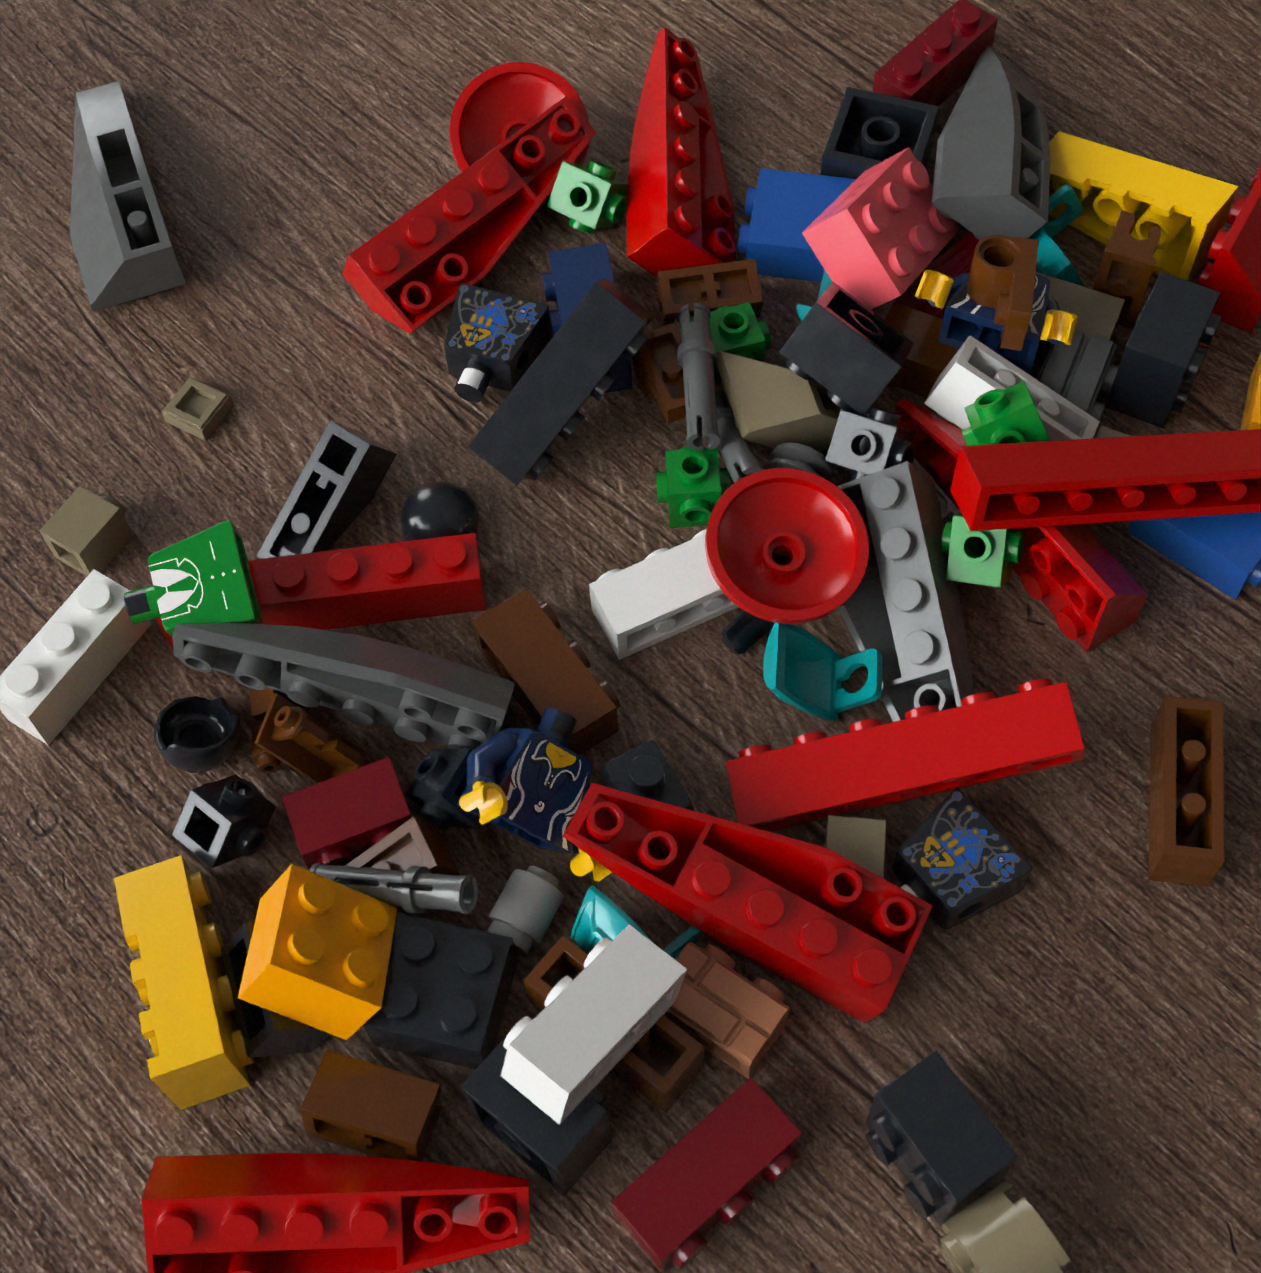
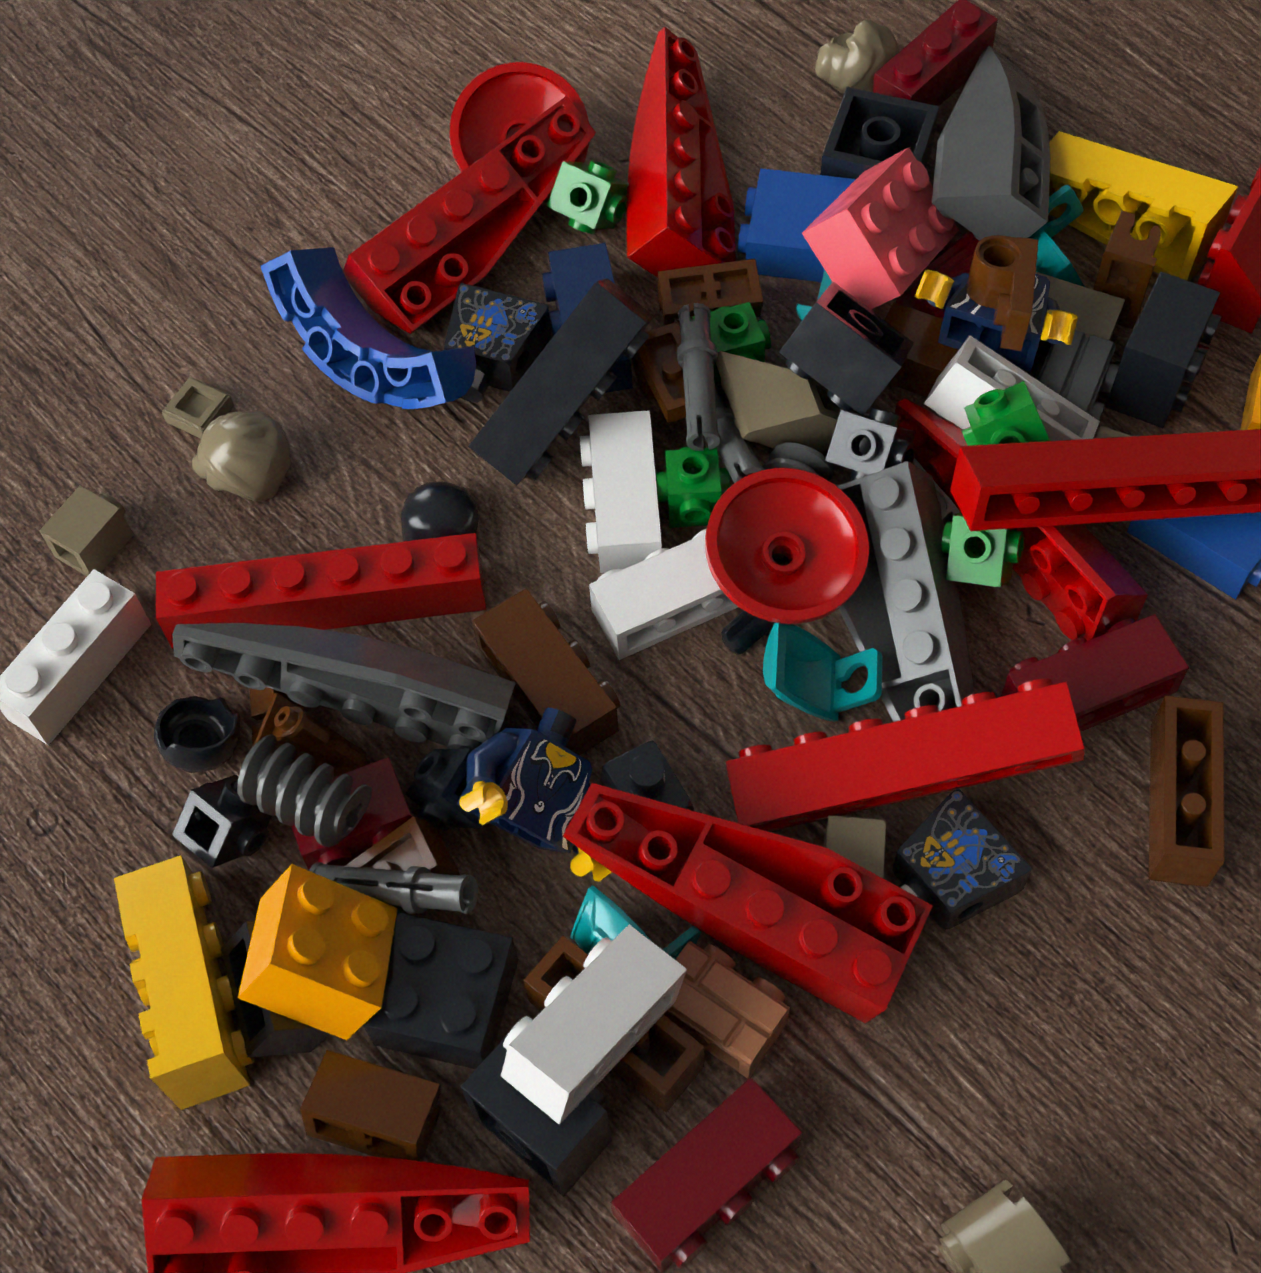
dark grey wedge [70,81,186,312] -> none
green torso [124,520,264,638] -> none
black slope [257,420,397,559] -> none
light grey brick [487,866,564,957] -> none
black brick [865,1050,1018,1227] -> none
none -> dark tan hair [192,411,291,502]
none -> dark grey piece [237,734,372,848]
none -> blue brick [260,247,476,409]
none -> white brick [580,410,662,573]
none -> dark tan hair [814,19,899,94]
none -> dark red brick [1001,614,1189,732]

